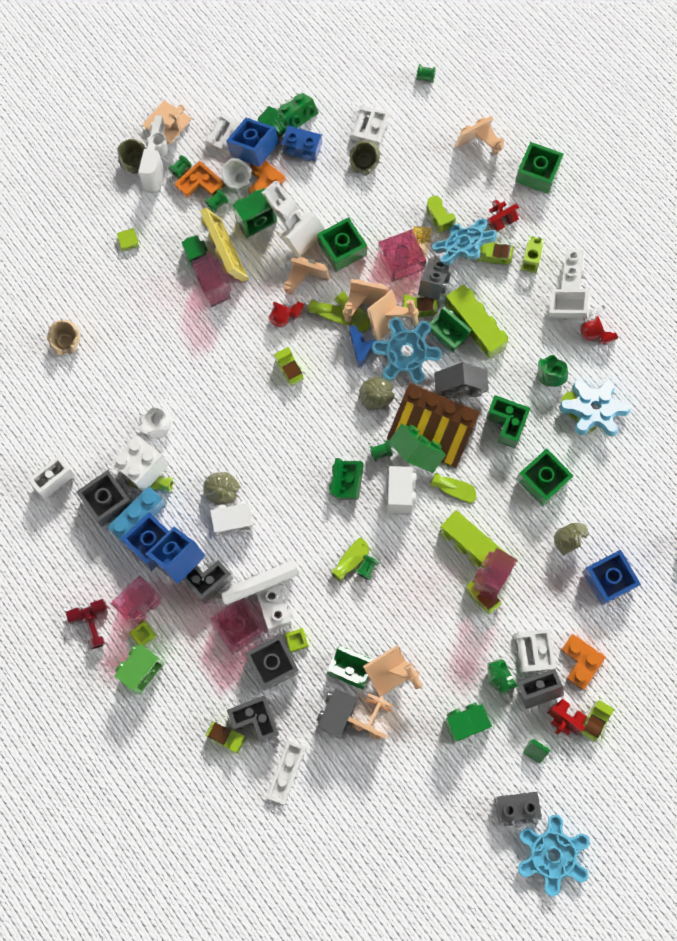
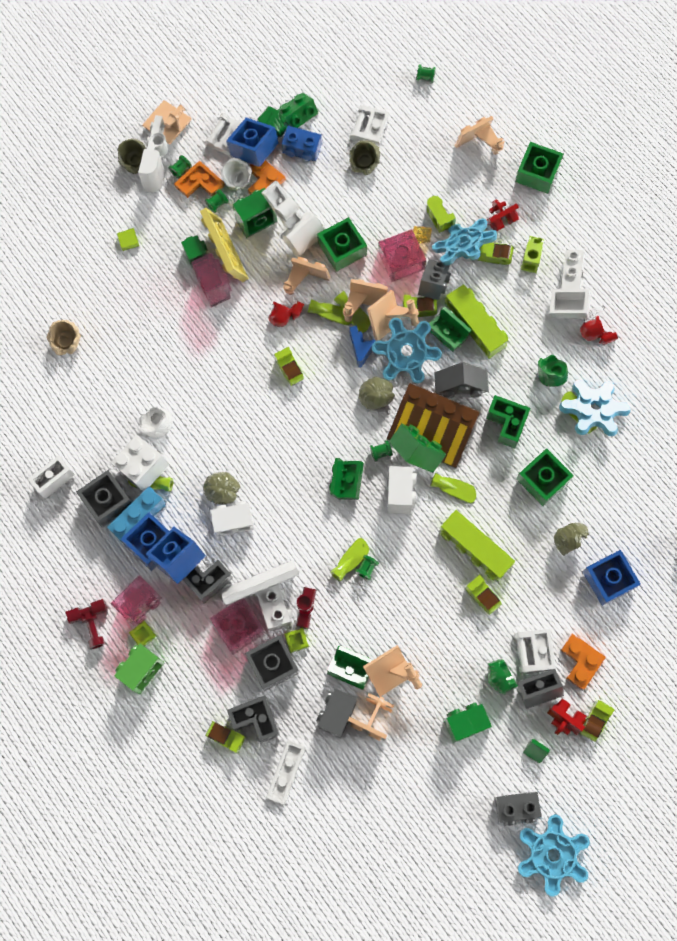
clear pink brick [472,548,518,601] -> none
none -> dark red bar [296,587,317,629]

